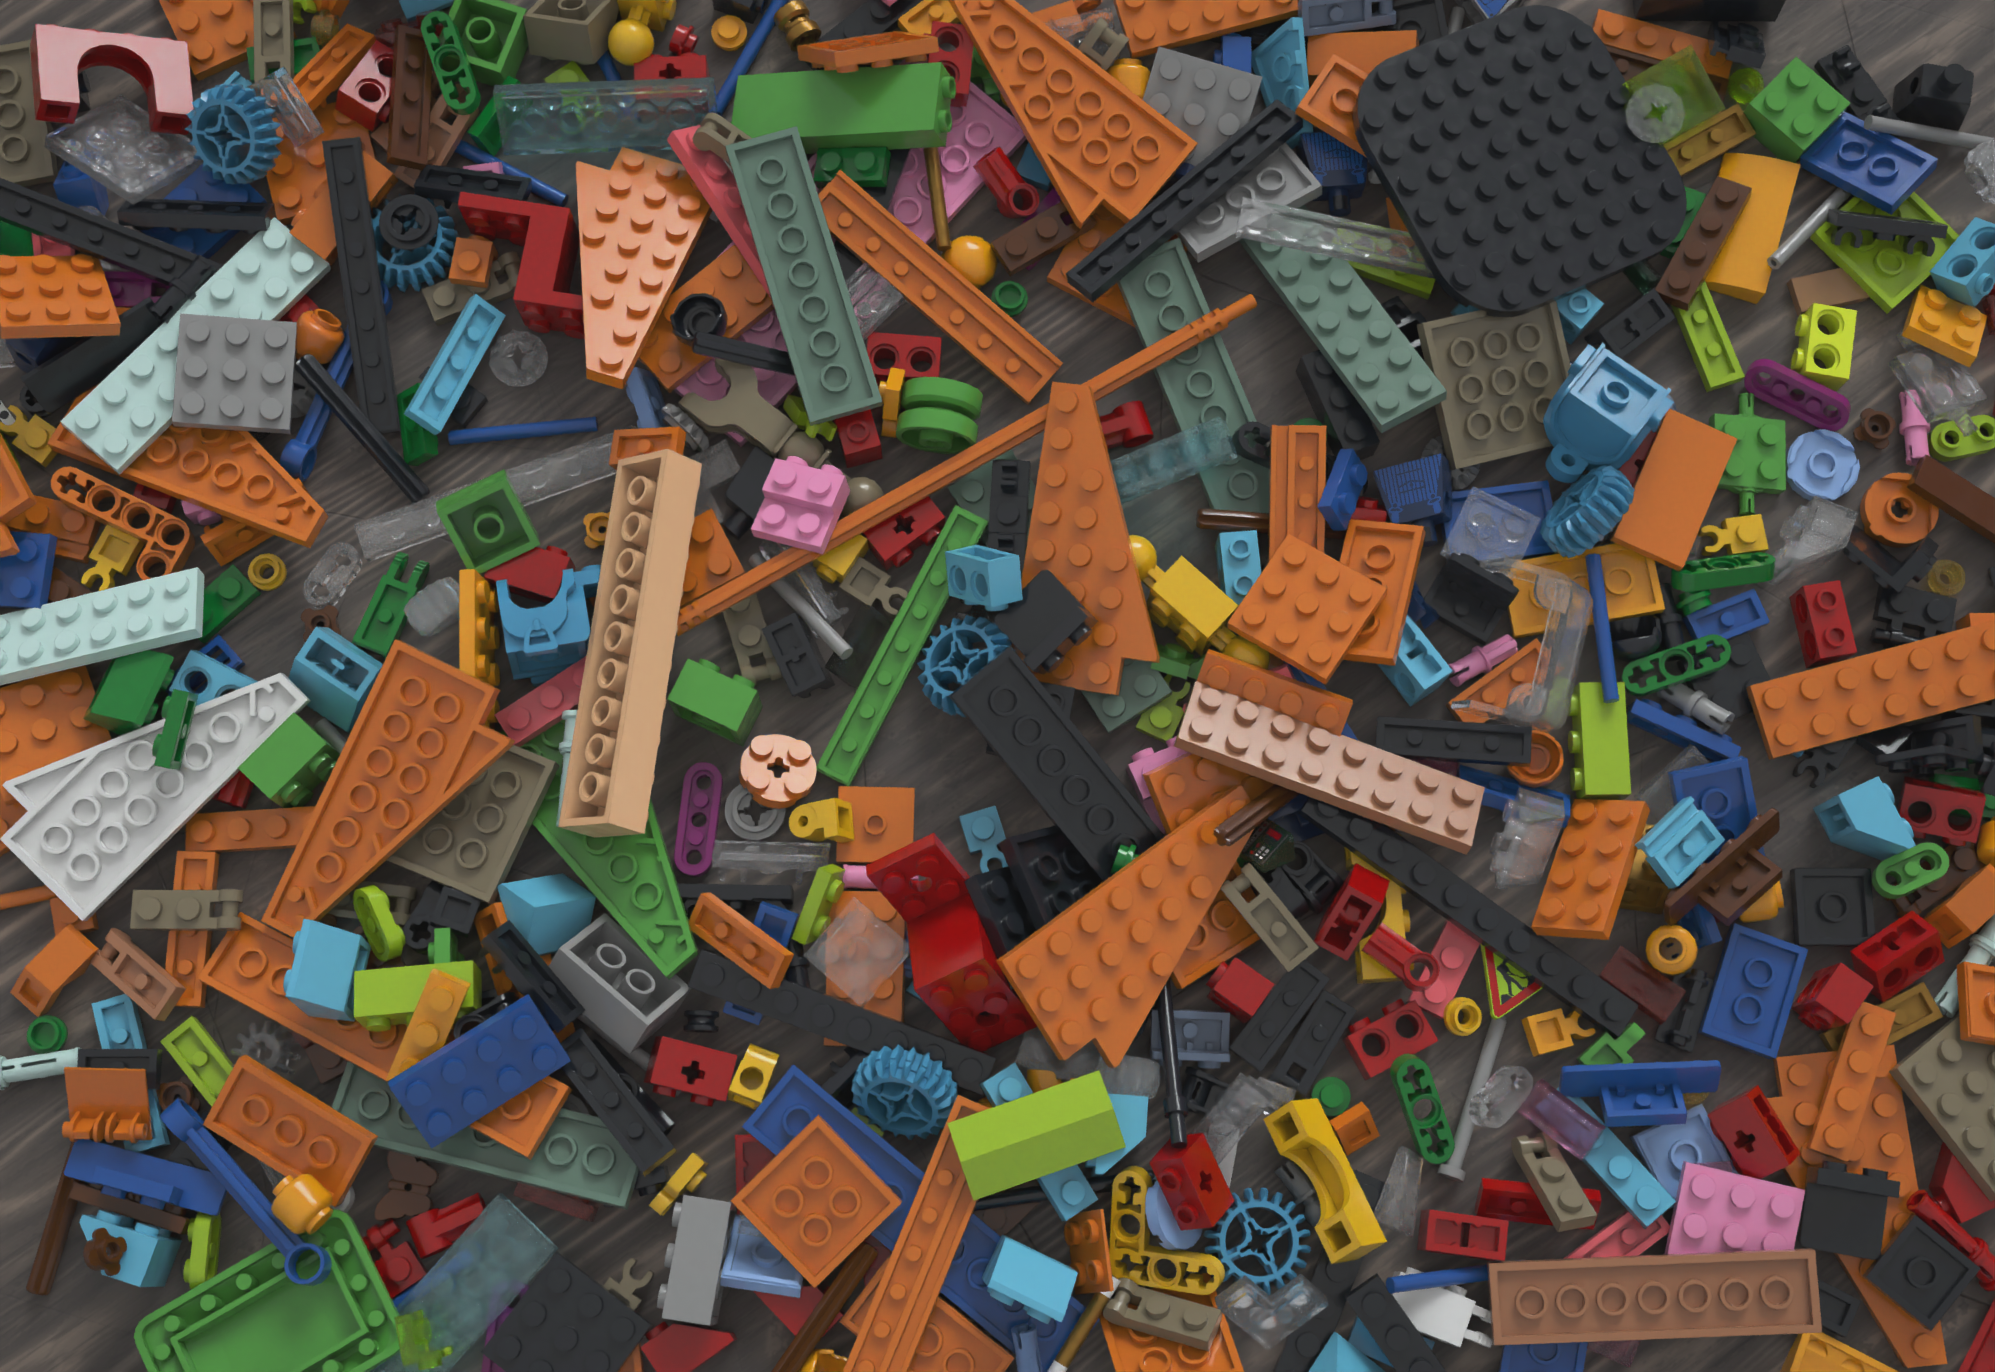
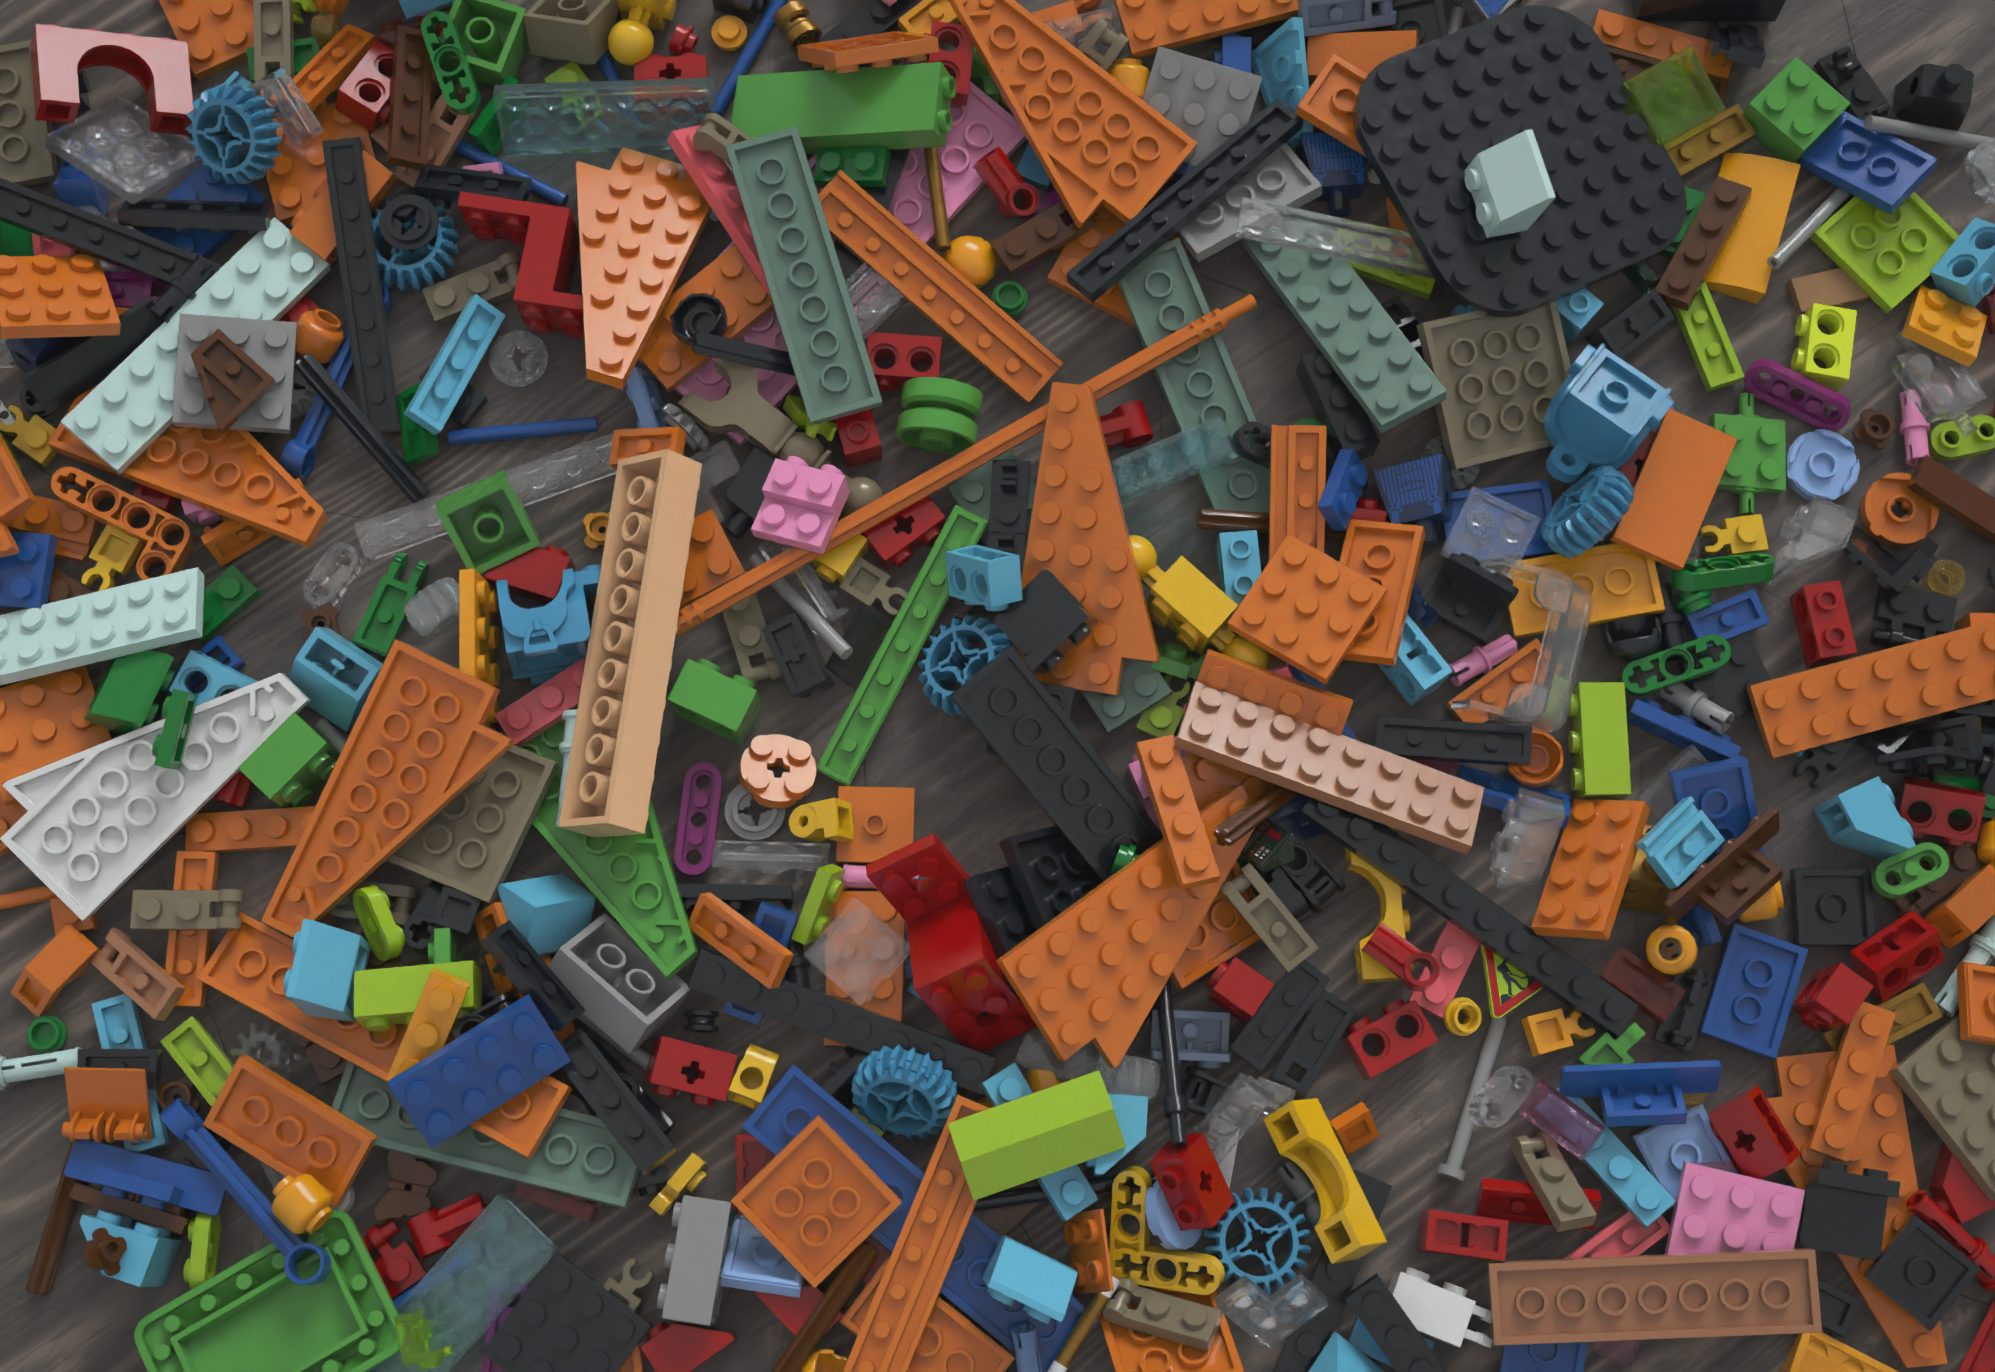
yellow plate [248,553,287,591] -> none
orange bracket [448,235,499,288] -> none
light orange plate [879,367,905,438] -> none
medium azure plate [959,806,1008,873] -> none
green plate [1311,1077,1351,1116] -> none
red brick [1314,863,1390,961] -> none
clear slope [1374,1146,1423,1238] -> none
blue bar [1386,1260,1520,1294] -> none
green beam [1390,1054,1455,1164] -> none
blue bar [1585,554,1619,703] -> none
clear gear [1626,83,1686,143] -> none
clear neon green plate [1727,68,1764,104] -> none
black plate [1826,209,1948,257] -> none
none -> reddish brown wing [191,329,276,434]
none -> orange plate [1134,734,1220,890]
none -> light aqua slope [1464,129,1556,238]

